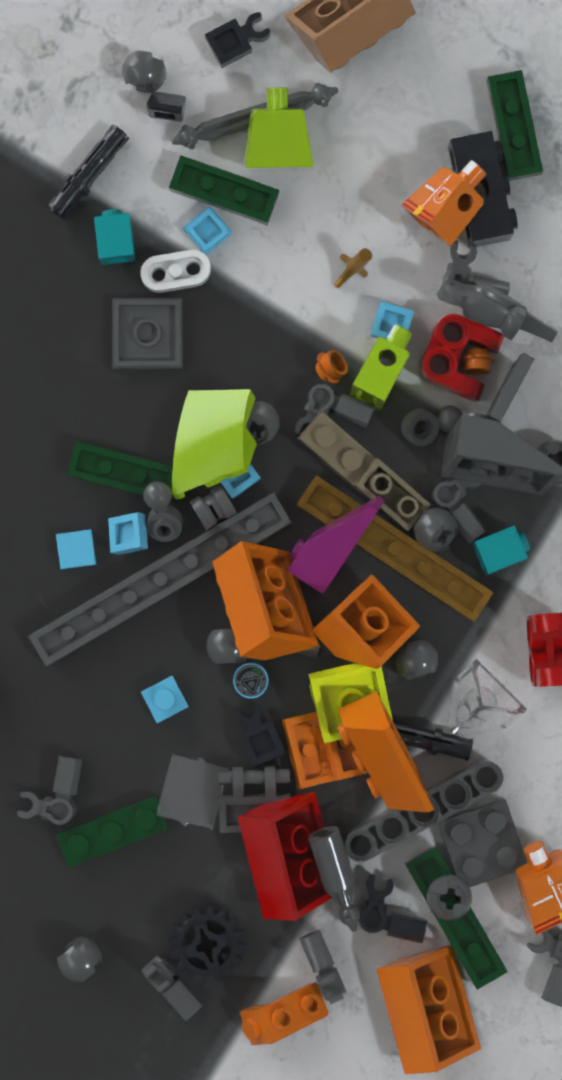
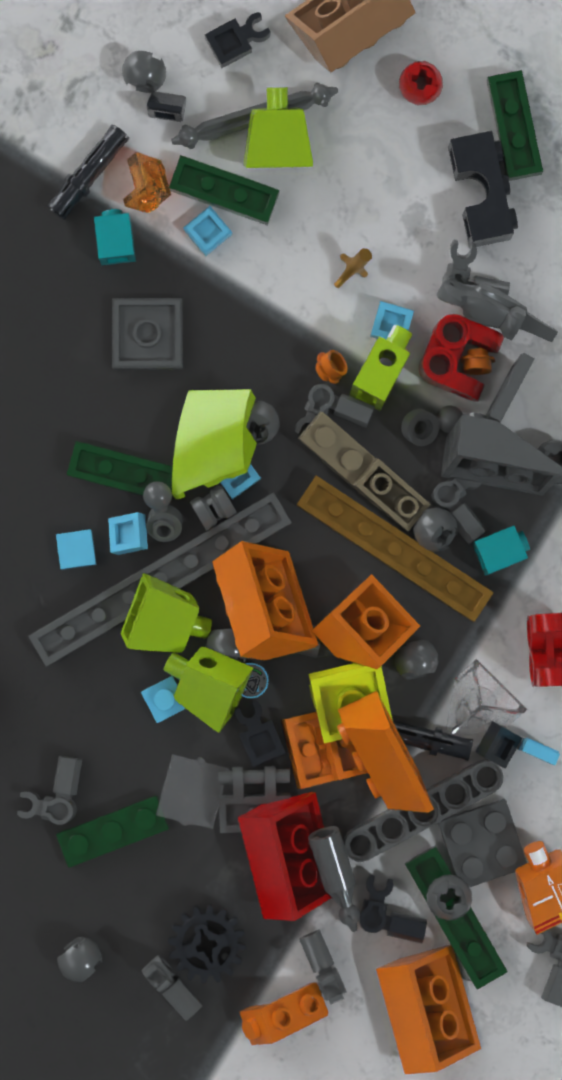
white plate [141,250,211,293] -> none
magenta slope [287,496,385,594] -> none
orange torso [401,160,487,246] -> none
none -> lime torso [120,573,212,653]
none -> clear orange bracket [123,152,171,213]
none -> lime torso [163,647,253,733]
none -> red piece [399,61,443,106]
none -> black plate [475,721,522,769]
none -> medium azure tile [518,738,560,765]

